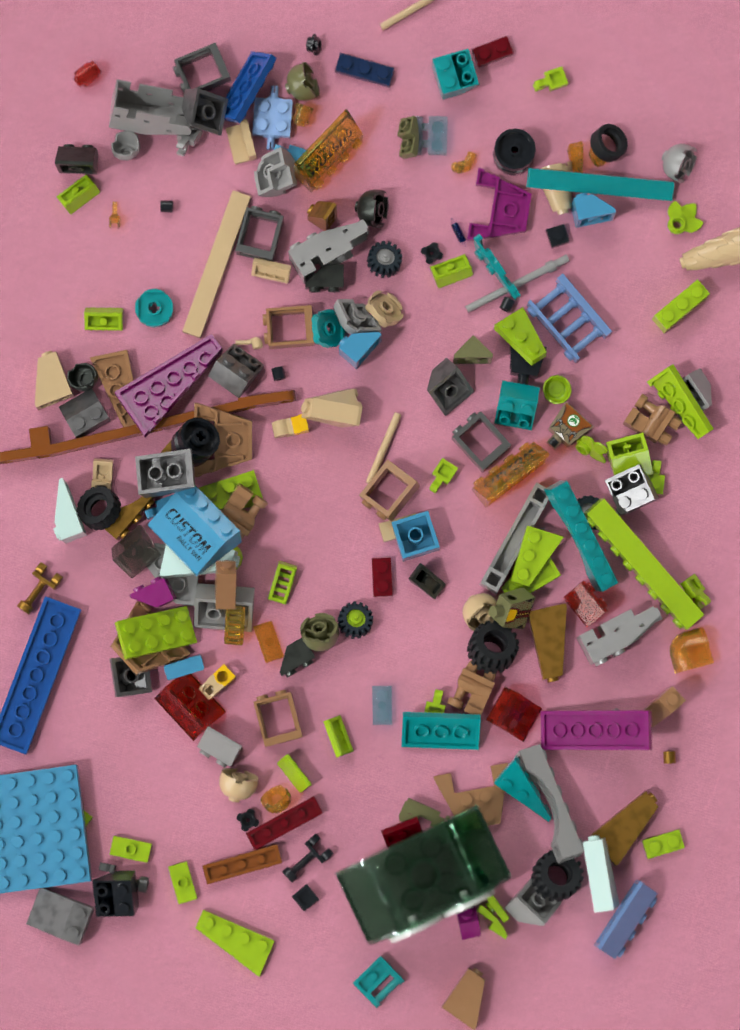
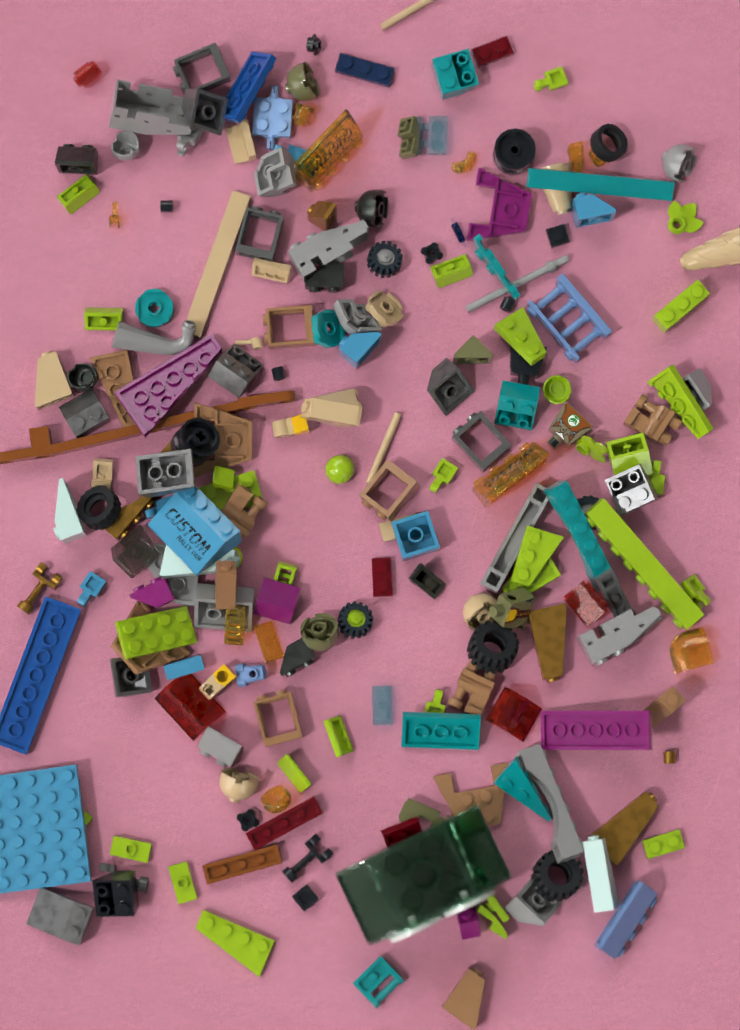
none -> dark azure plate [77,571,107,607]
none -> light grey animal [111,320,196,355]
none -> lime slope [212,466,235,489]
none -> medium blue plate [235,663,267,687]
none -> magenta slope [253,577,301,624]
none -> lime hair [325,454,355,484]
none -> dark grey slope [595,568,636,618]

